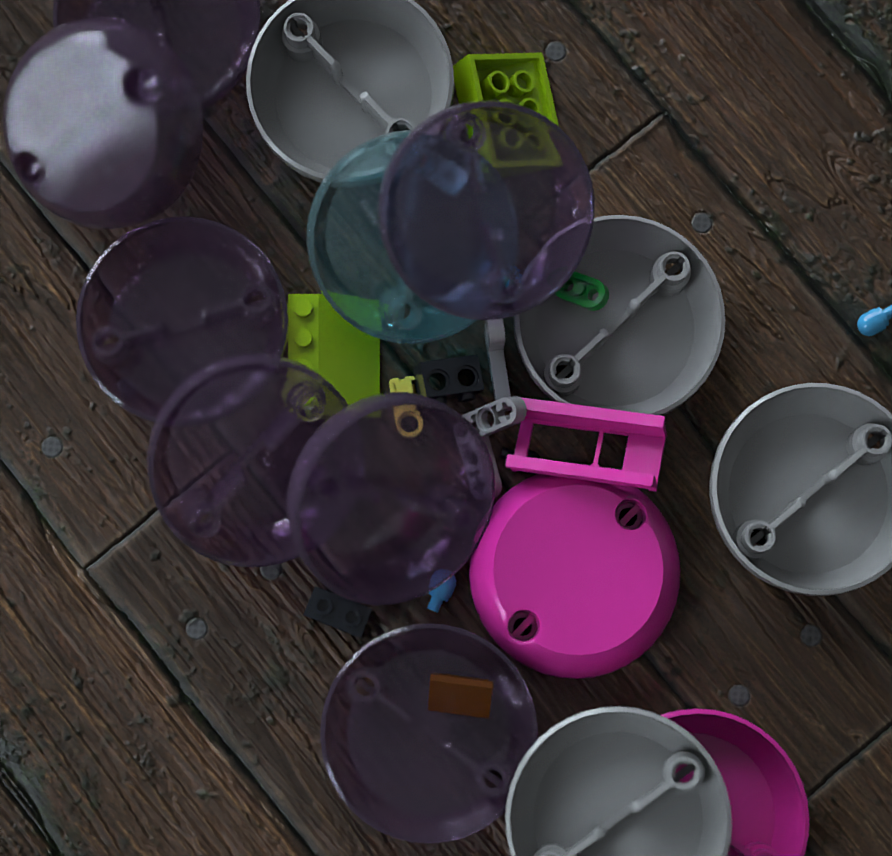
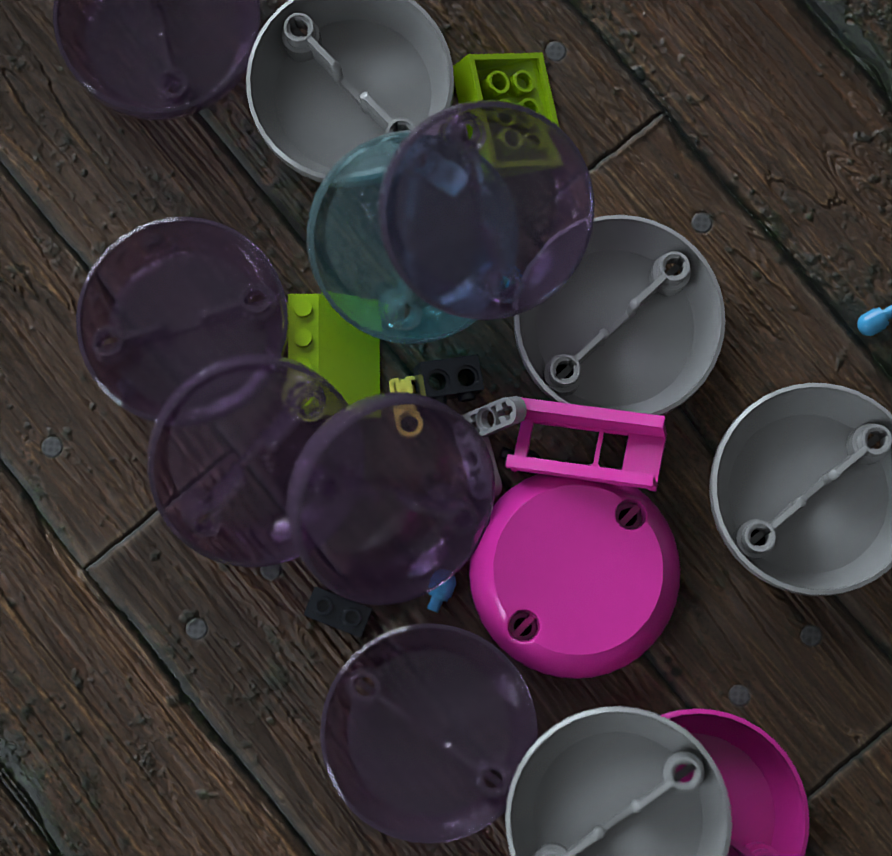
clear purple cylinder [2,17,203,229] -> none
reddish brown slope [428,672,495,718] -> none
light grey beam [484,314,512,412] -> none
green plate [552,270,609,311] -> none

